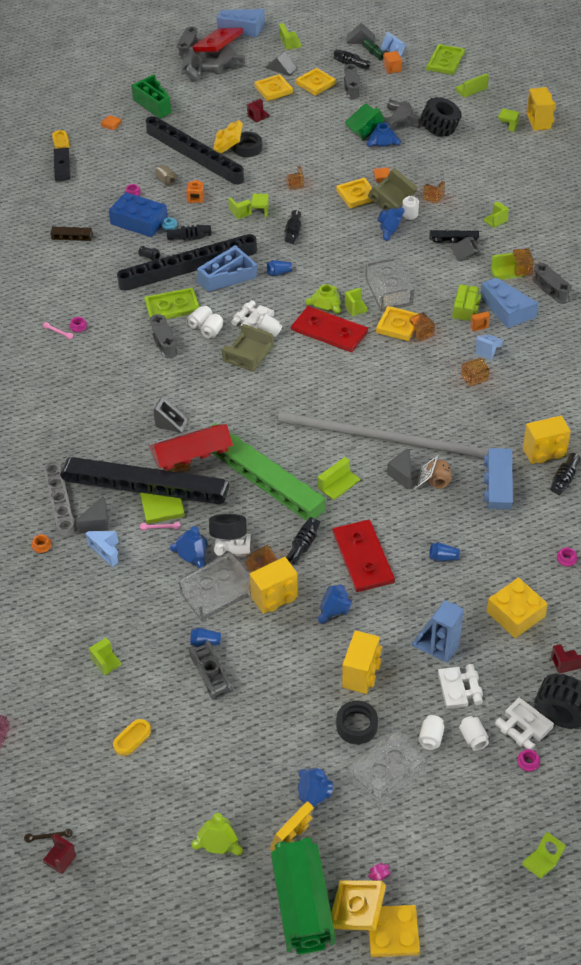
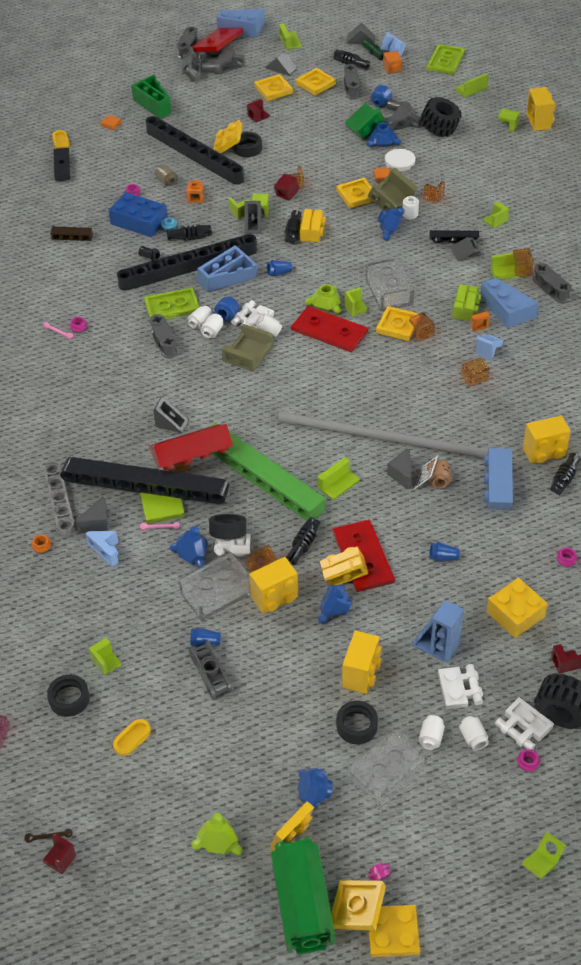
none -> black tyre [47,674,90,717]
none -> blue head [214,297,240,322]
none -> dark grey slope [244,201,262,234]
none -> dark red panel [274,174,299,201]
none -> yellow brick [300,209,326,242]
none -> yellow brick [320,546,368,586]
none -> blue head [371,85,392,107]
none -> white tile [385,149,415,171]

